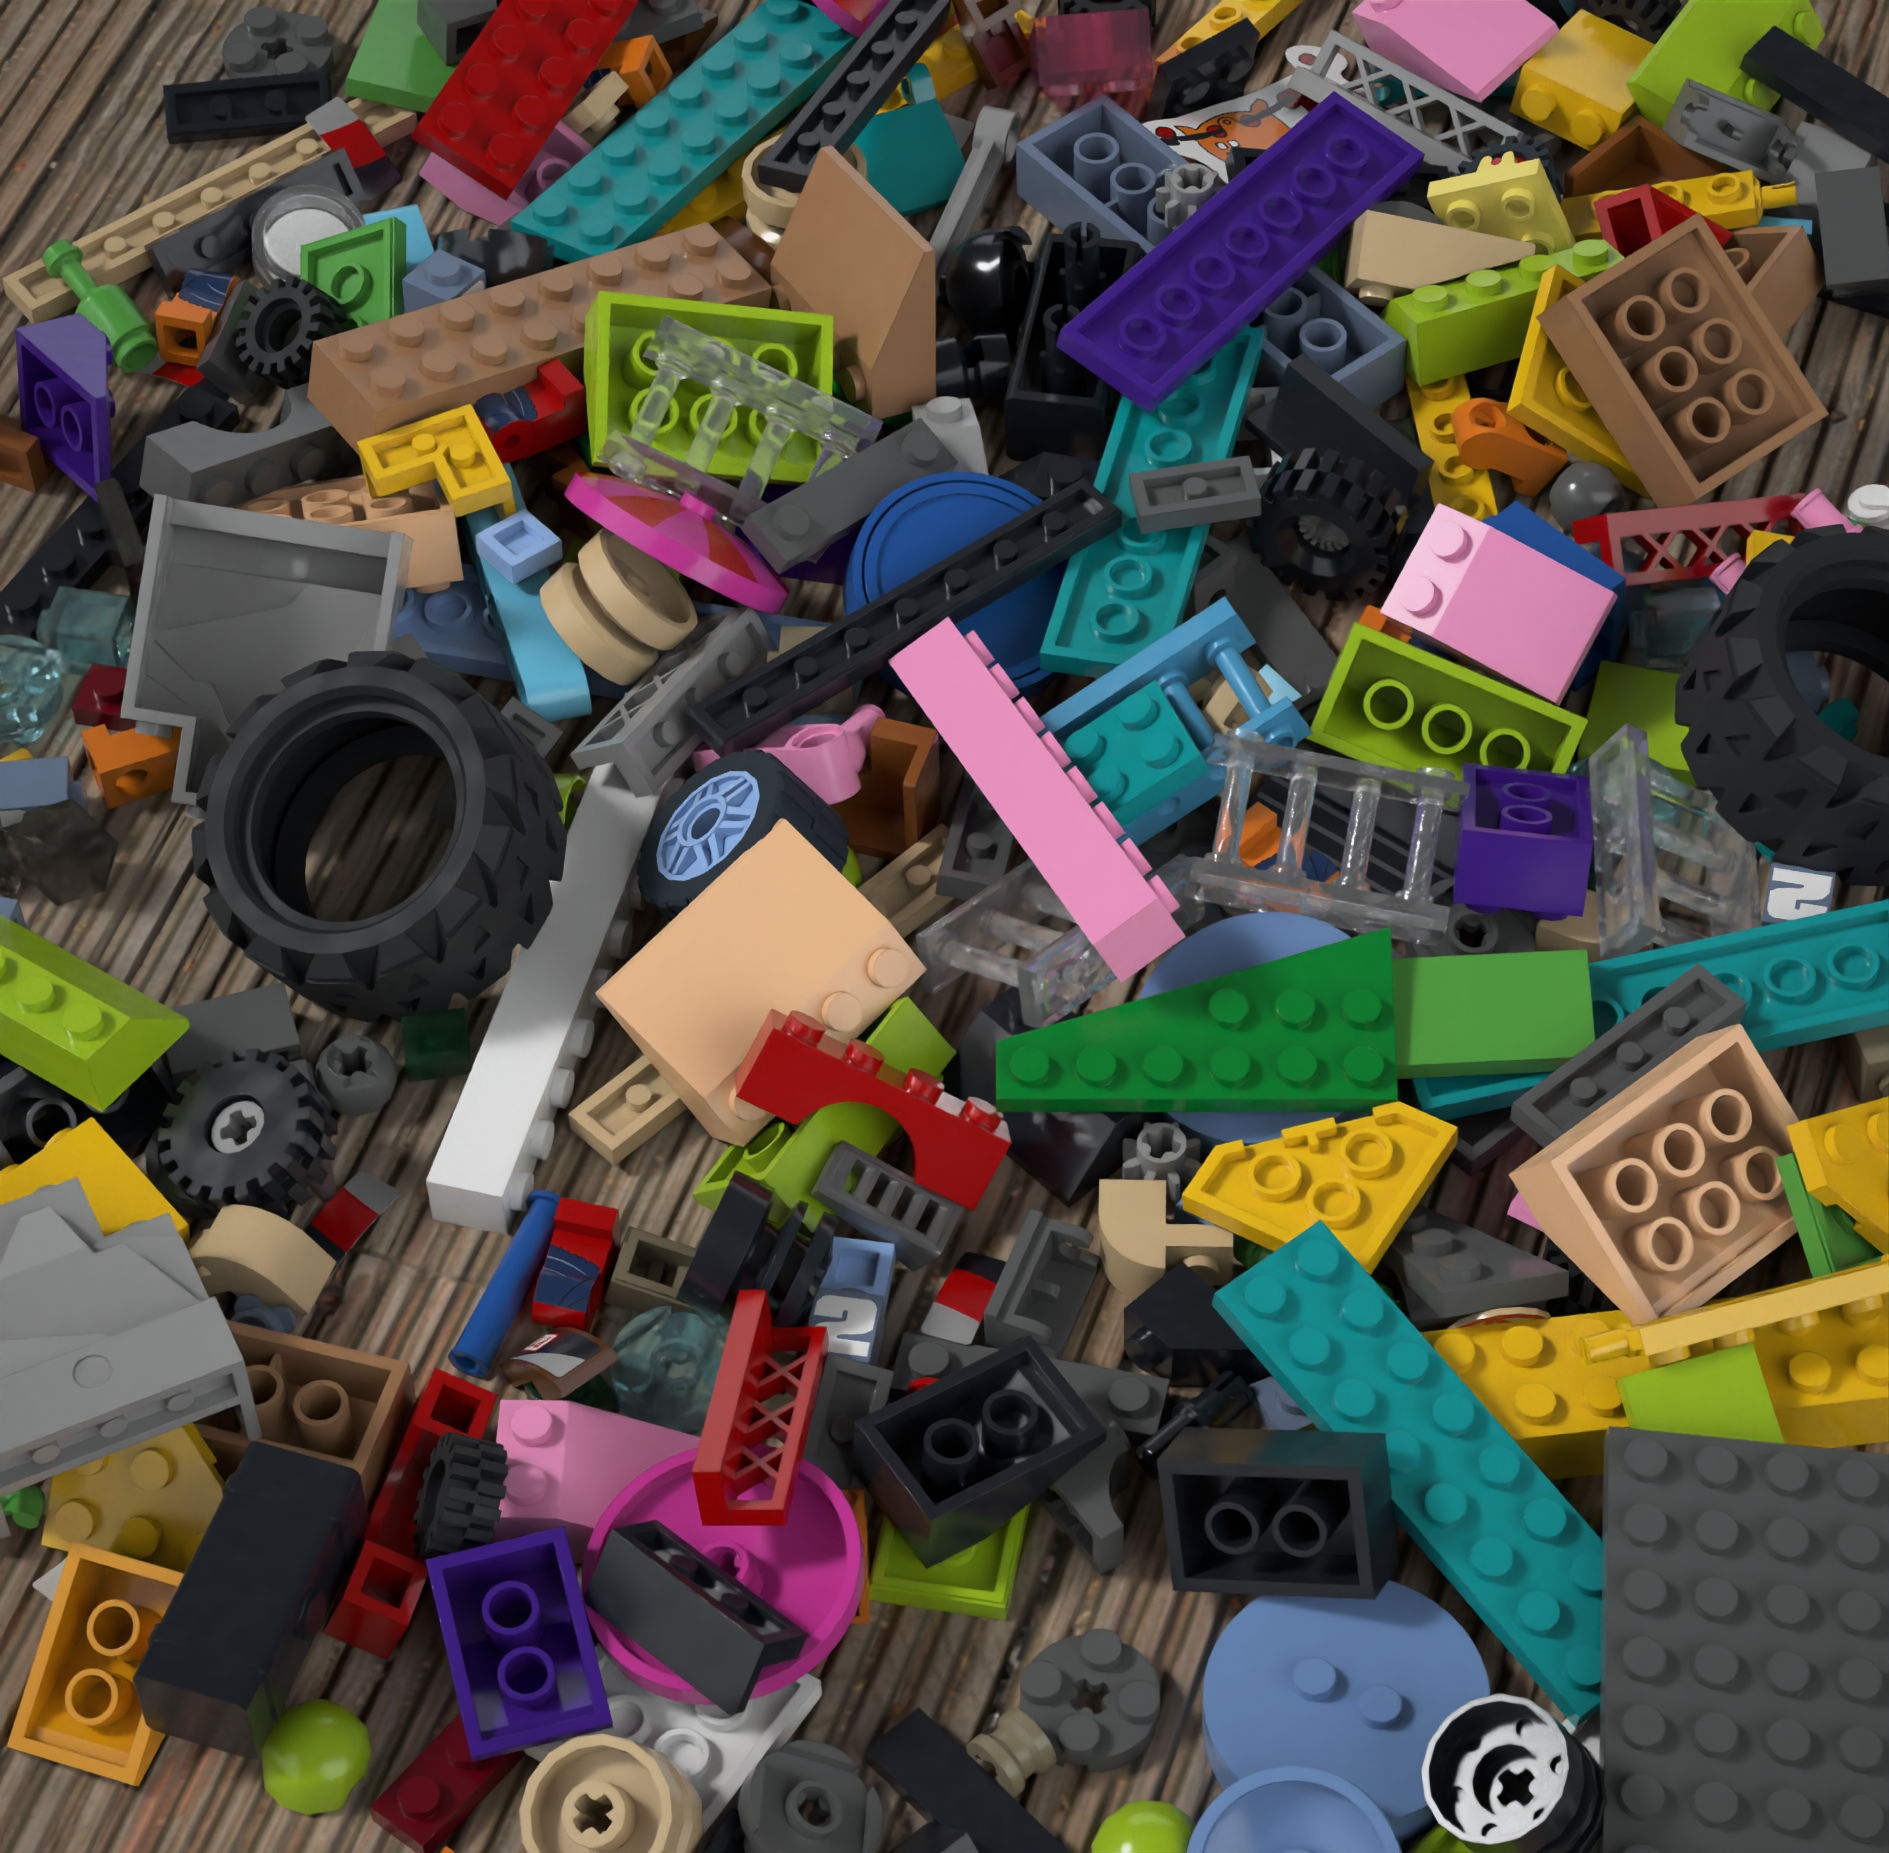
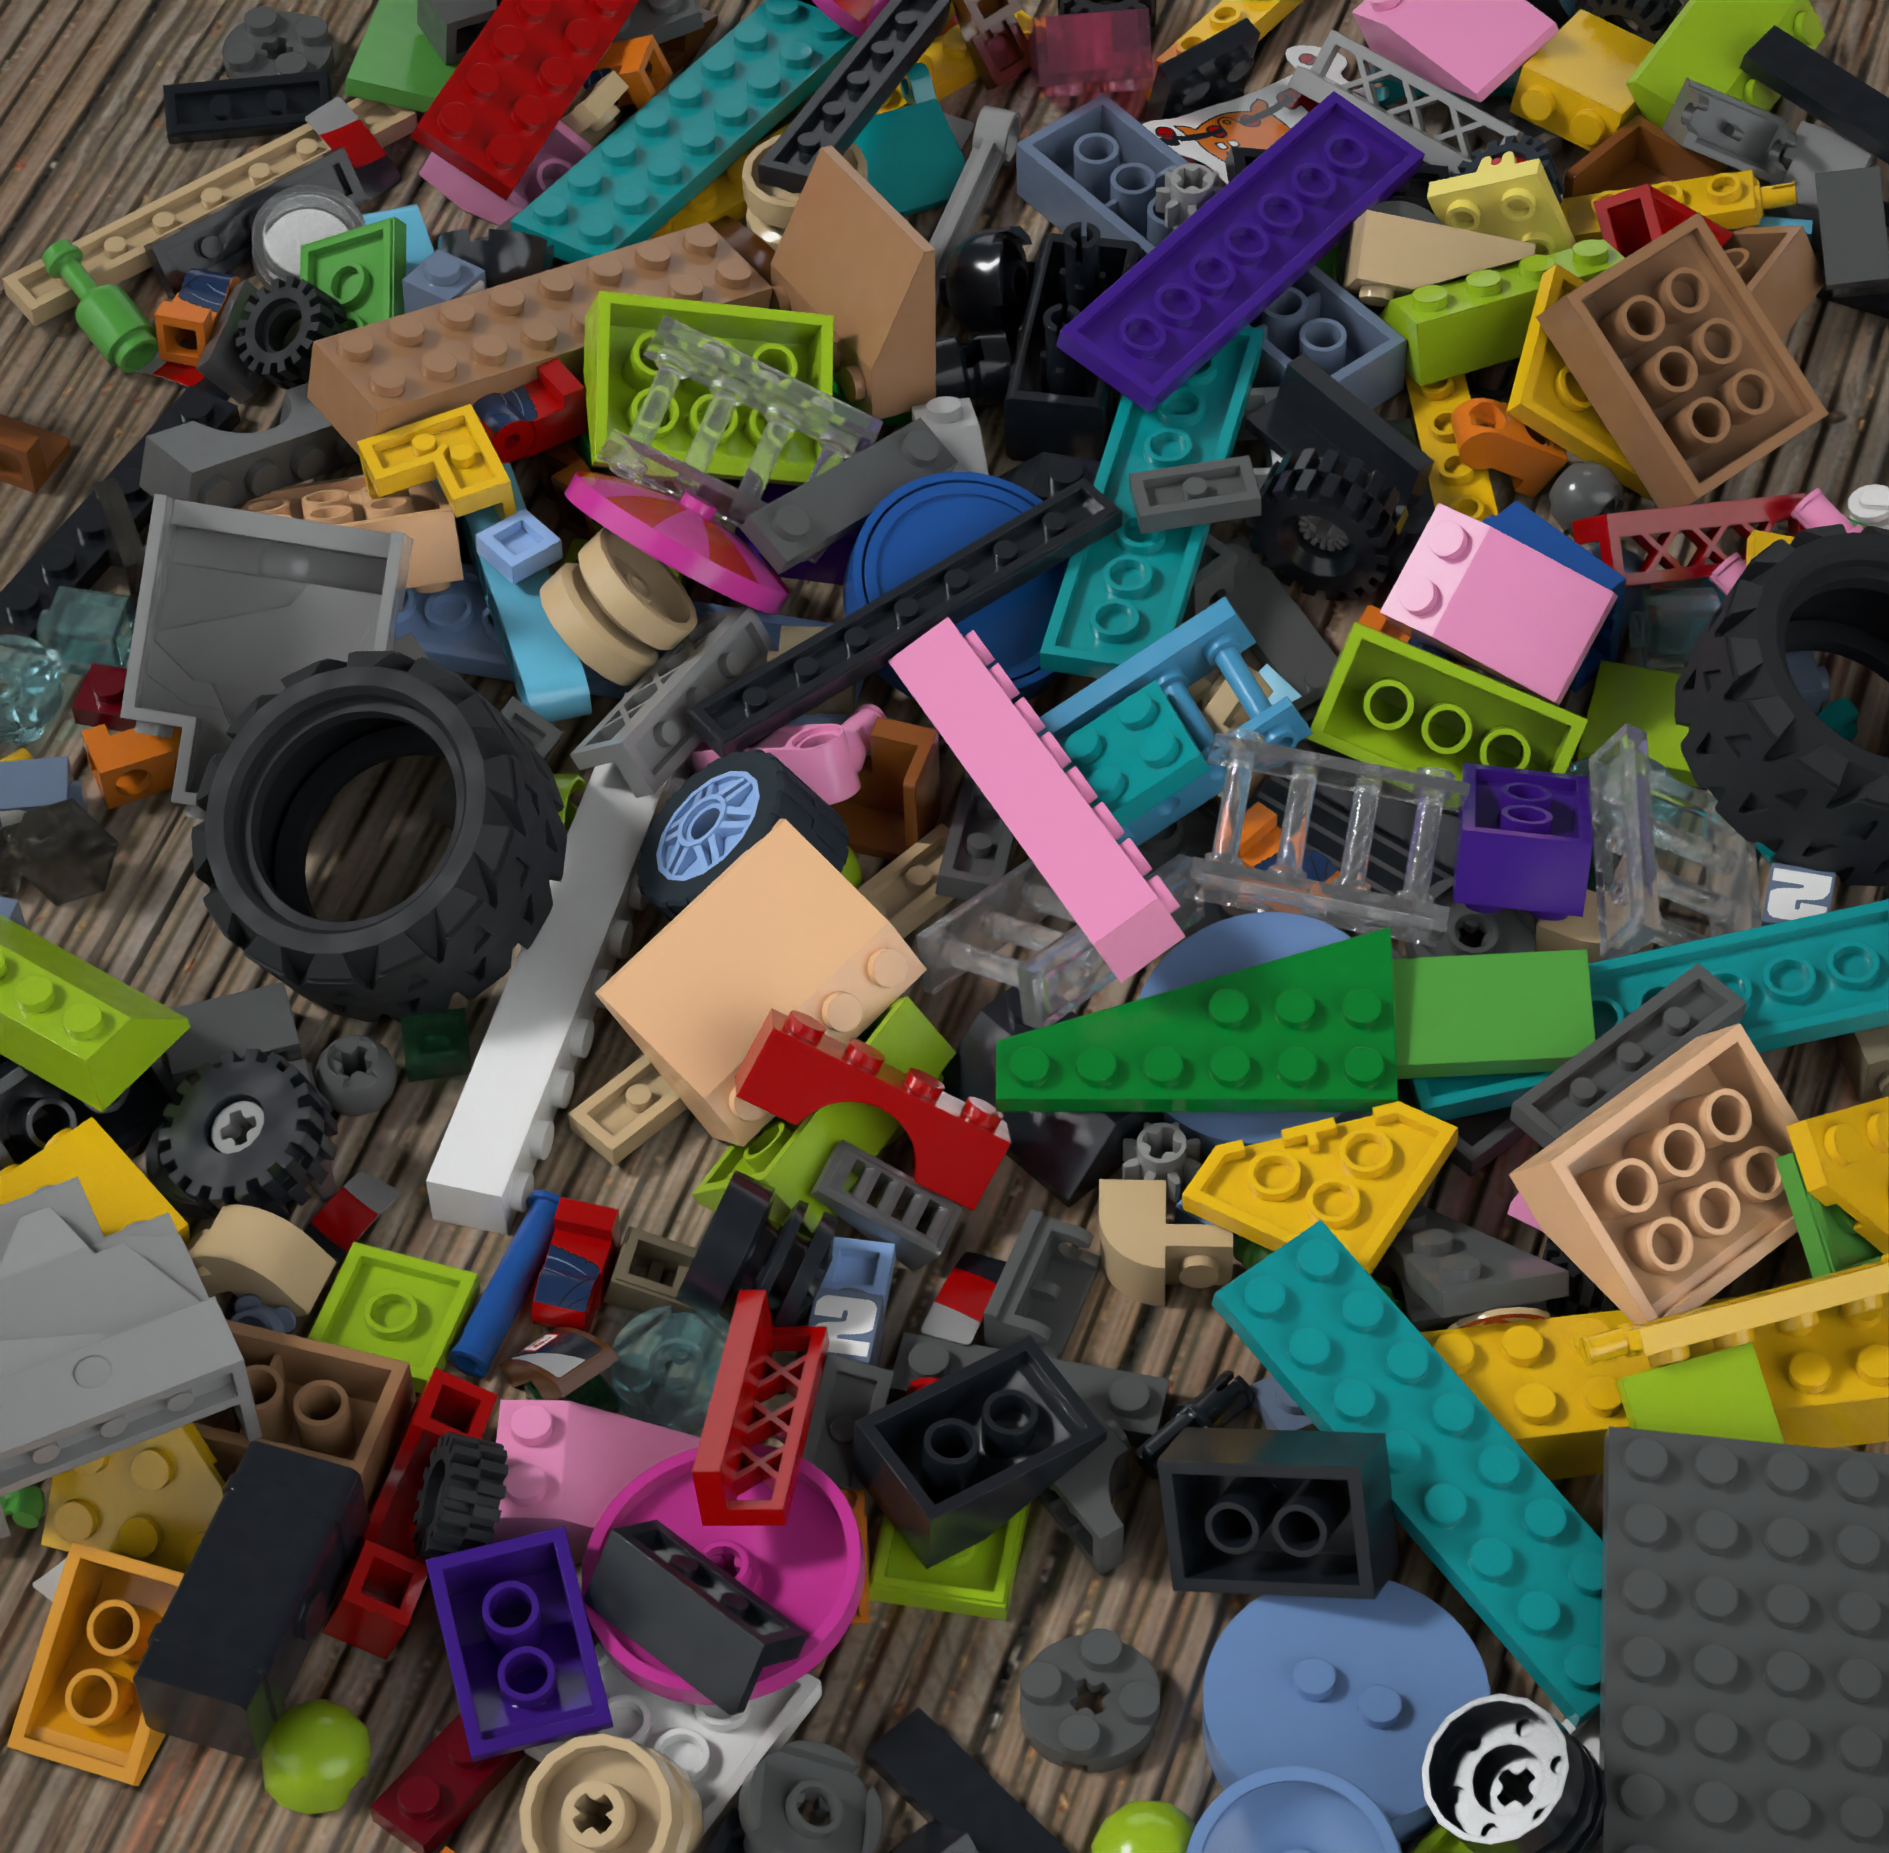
dark purple slope [15,313,116,506] -> none
dark tan wheel [966,1708,1057,1798] -> none
black slope [1124,1261,1272,1387] -> none
none -> lime plate [307,1242,481,1393]

